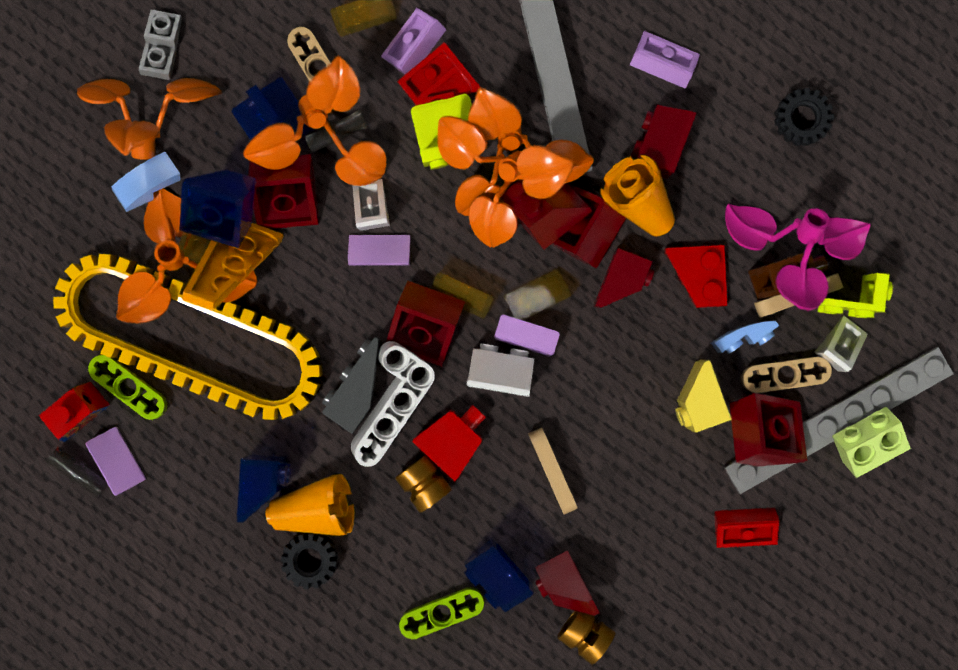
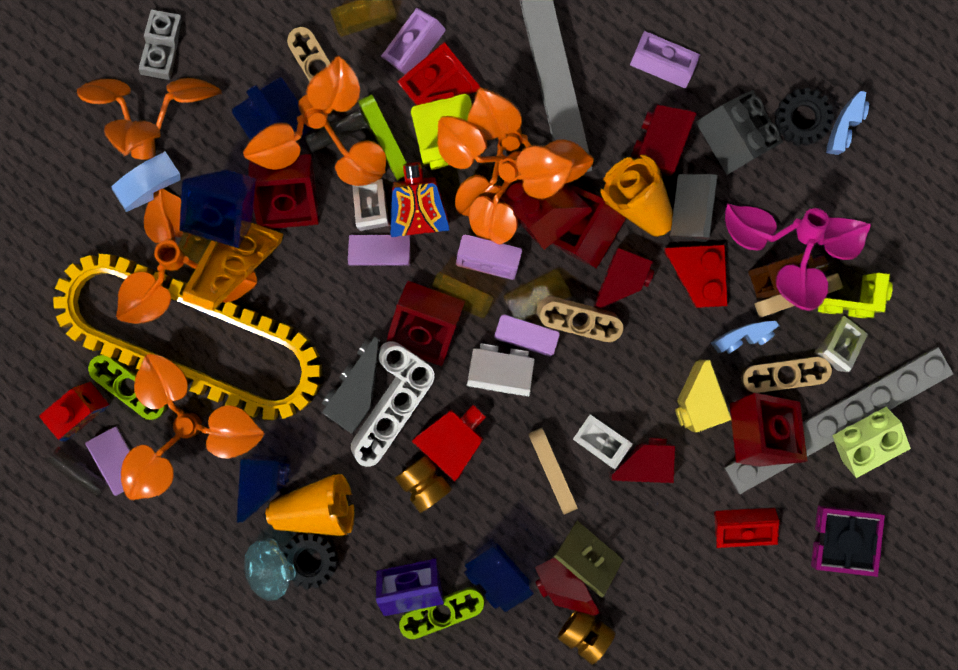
none -> orange plant [121,354,264,500]
none -> clear light blue dish [244,538,296,601]
none -> lime beam [358,94,407,181]
none -> dark purple slope [376,559,444,616]
none -> torso [391,162,450,237]
none -> lavender slope [456,234,522,280]
none -> tan beam [537,296,623,342]
none -> olive piece [554,521,623,597]
none -> white slope [573,415,632,469]
none -> dark red slope [609,437,675,483]
none -> dark grey slope [670,174,717,242]
none -> dark grey slope [696,90,783,175]
none -> piece [811,505,885,577]
none -> light blue slope [826,91,869,155]

